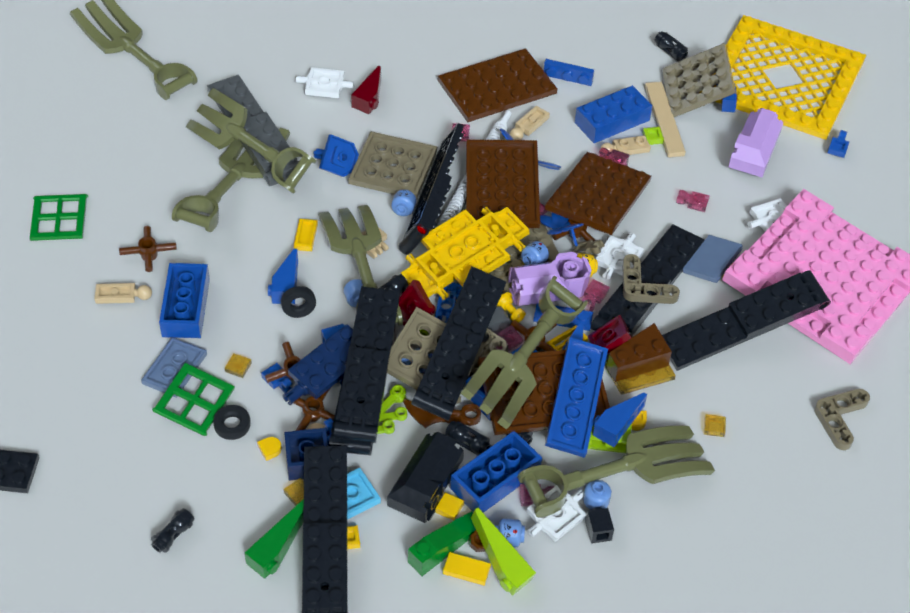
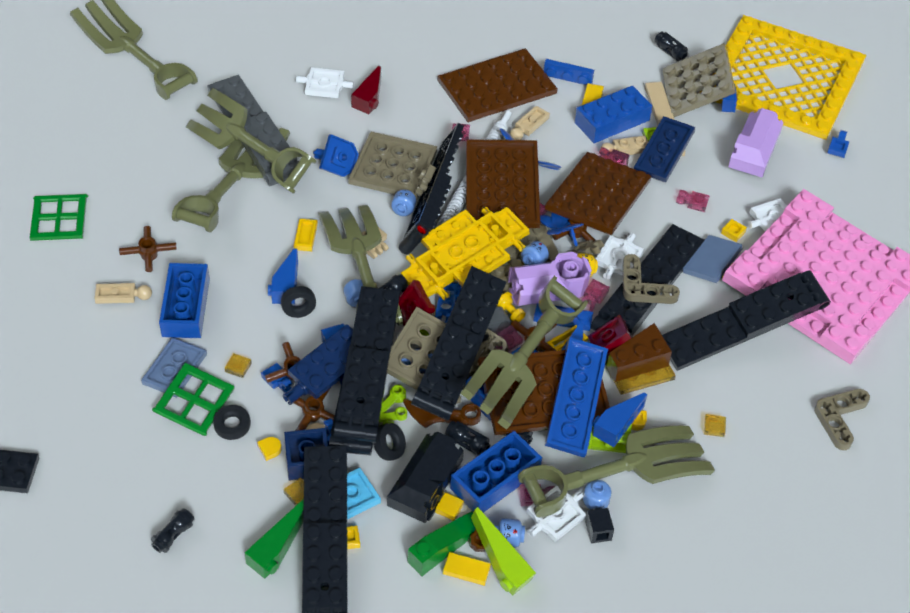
none -> black tyre [373,423,406,461]
none -> dark tan plate [415,164,436,196]
none -> yellow tile [582,83,604,105]
none -> dark blue plate [634,116,695,183]
none -> yellow tile [721,219,747,242]

